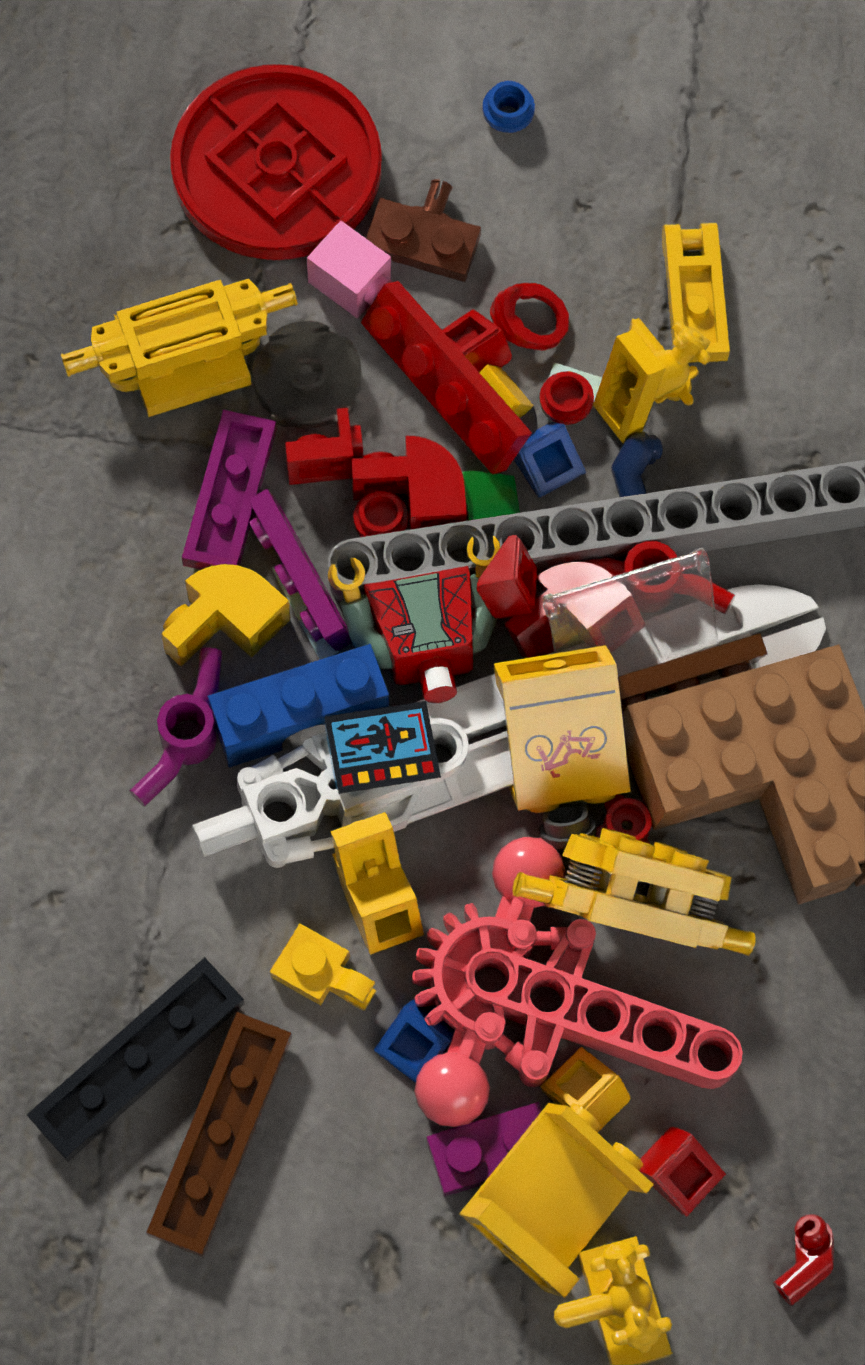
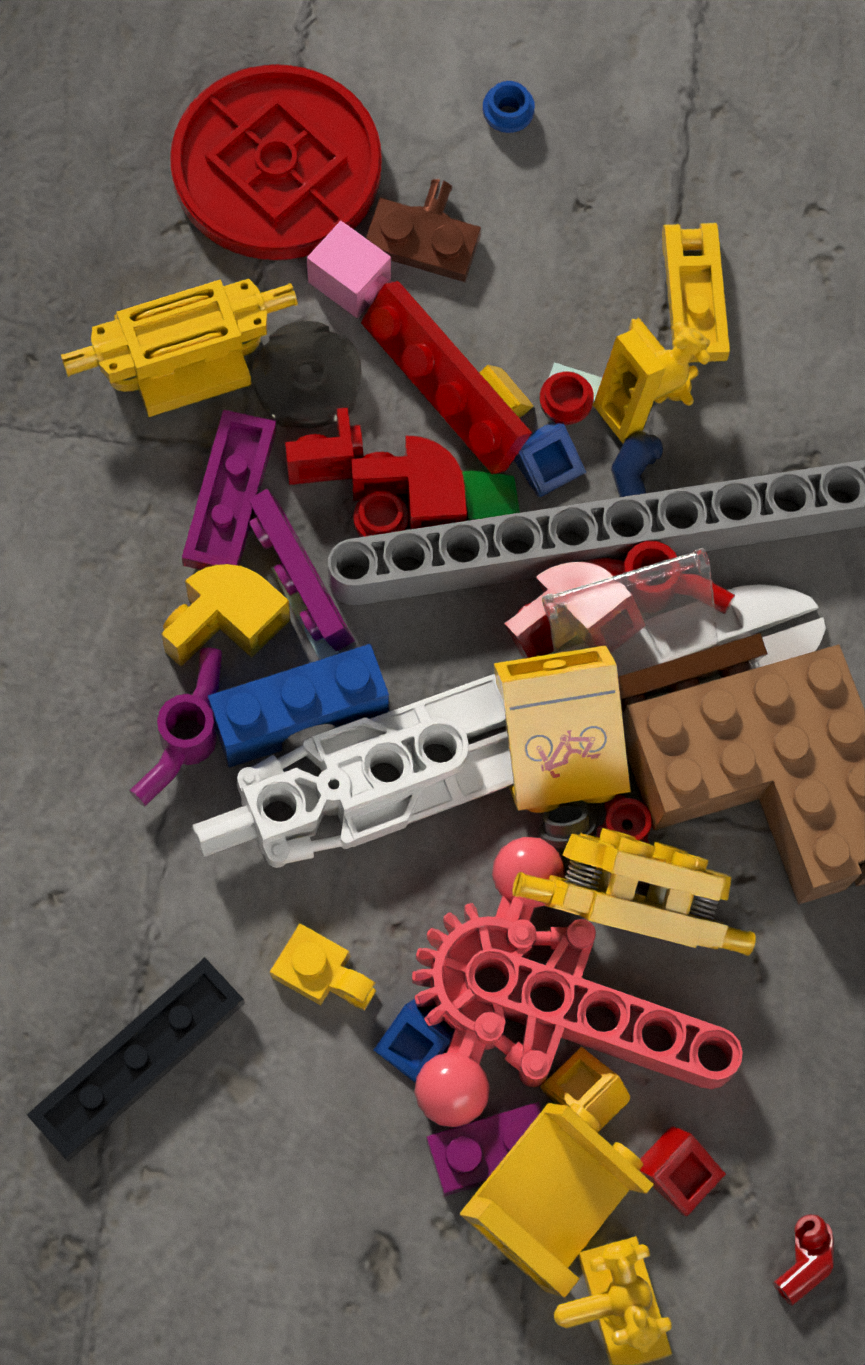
reddish brown plate [146,1012,292,1257] -> none
piece [324,701,441,794] -> none
torso [328,536,500,703] -> none
yellow brick [330,812,424,955] -> none
red slope [442,309,512,372] -> none
red slope [476,535,537,618] -> none
red piece [490,283,569,351] -> none

